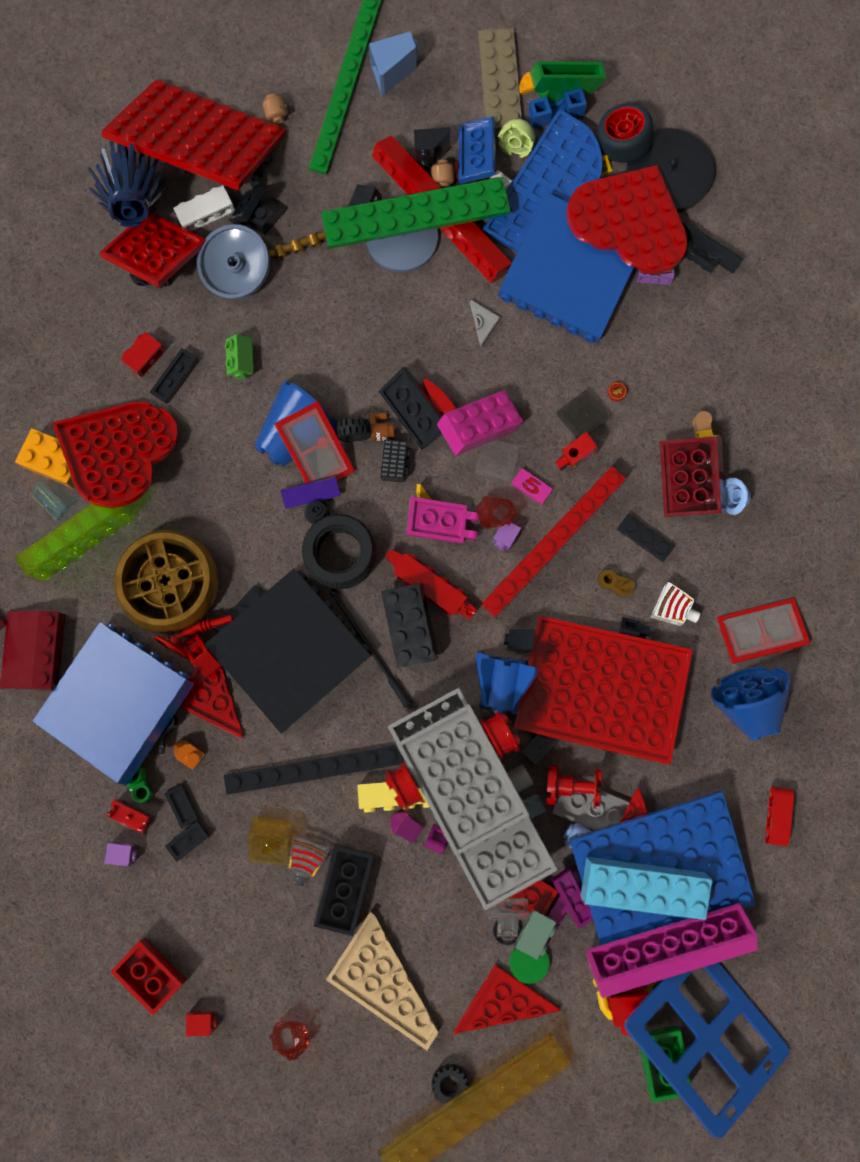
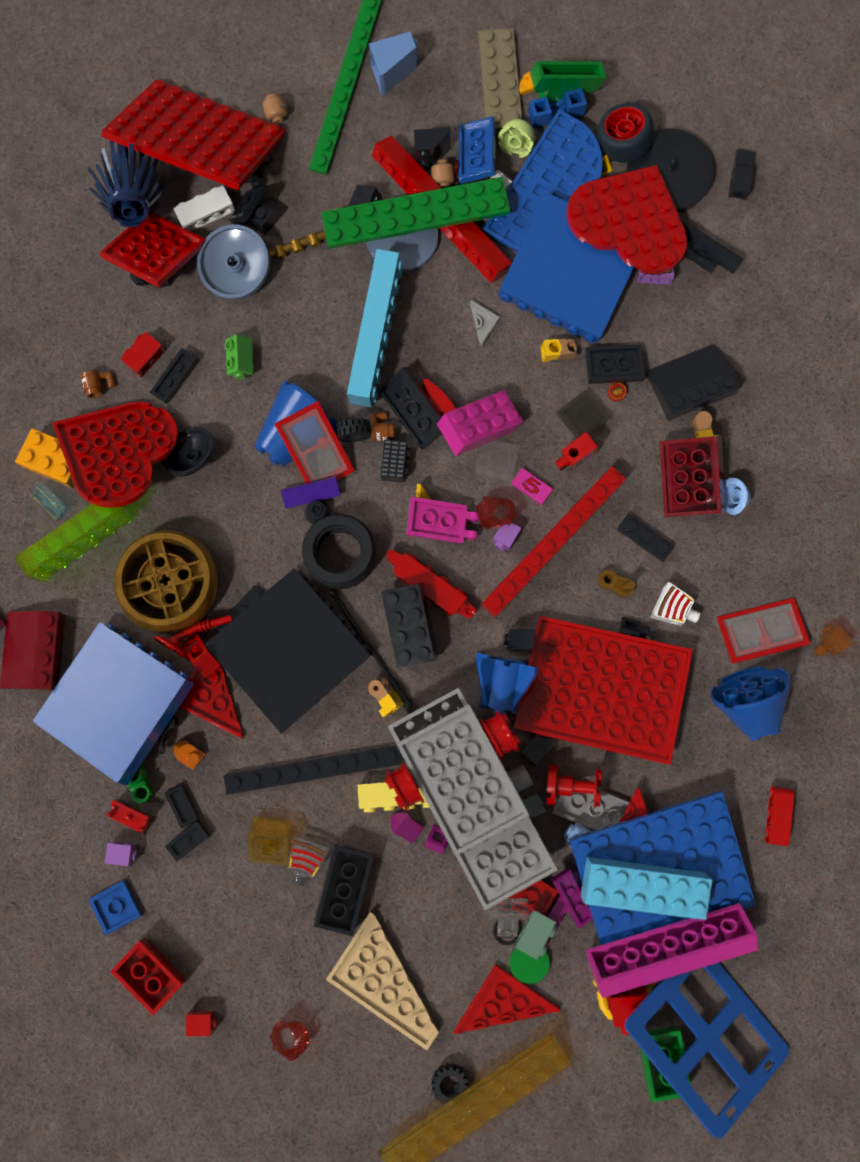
none -> dark orange piece [80,371,116,398]
none -> blue tile [88,880,142,936]
none -> black dish [163,427,215,477]
none -> medium azure brick [347,249,403,407]
none -> leg [368,678,404,717]
none -> leg [541,339,578,362]
none -> black plate [585,344,645,384]
none -> black slope [646,345,741,421]
none -> black piece [728,149,755,200]
none -> clear orange brick [813,624,854,657]

